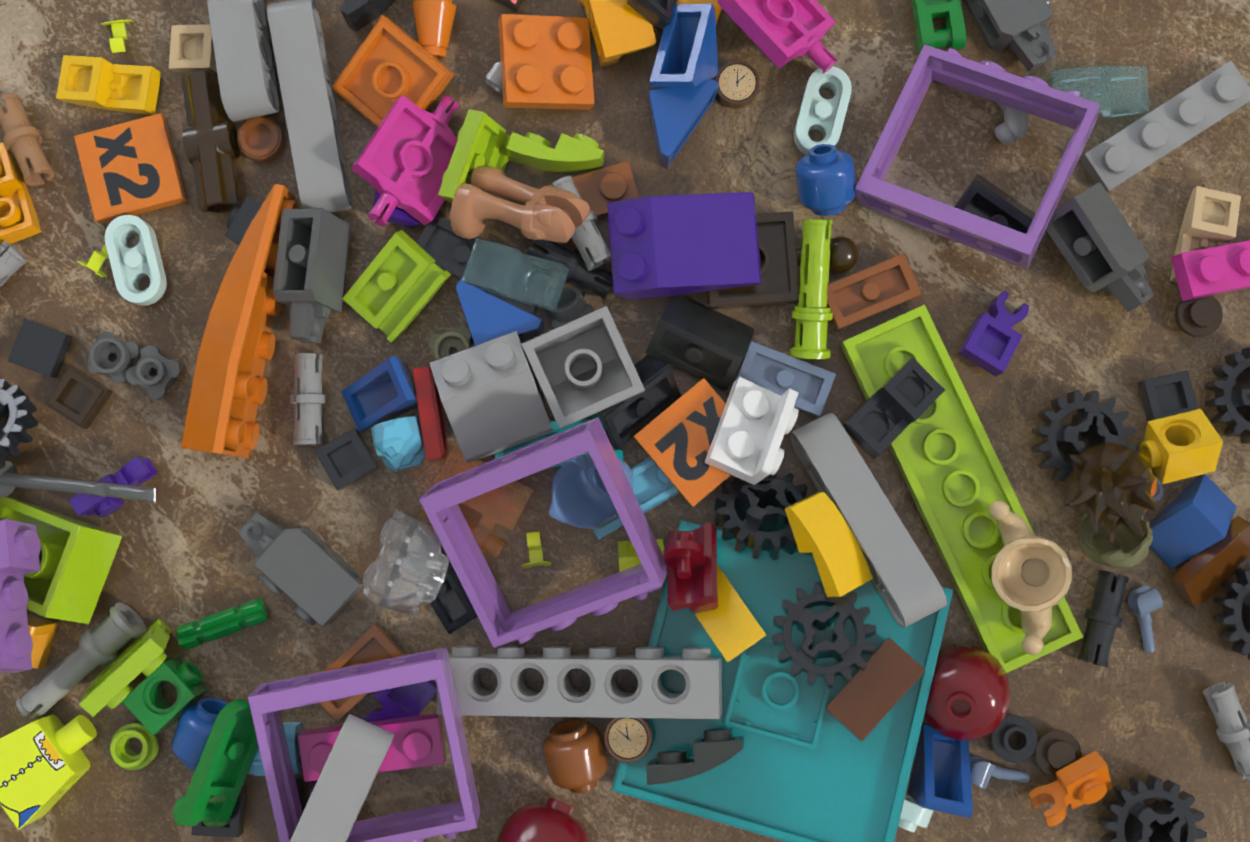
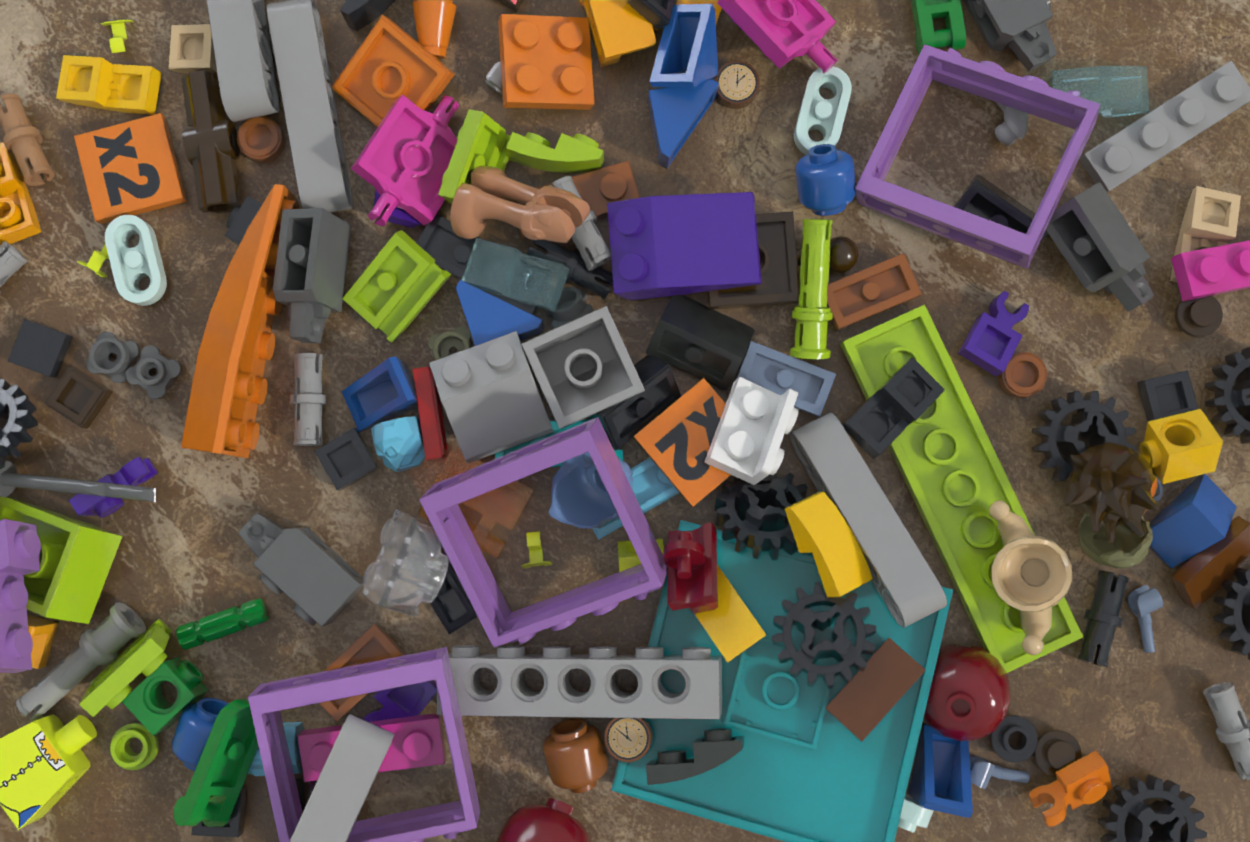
none -> dark orange tile [998,352,1047,398]

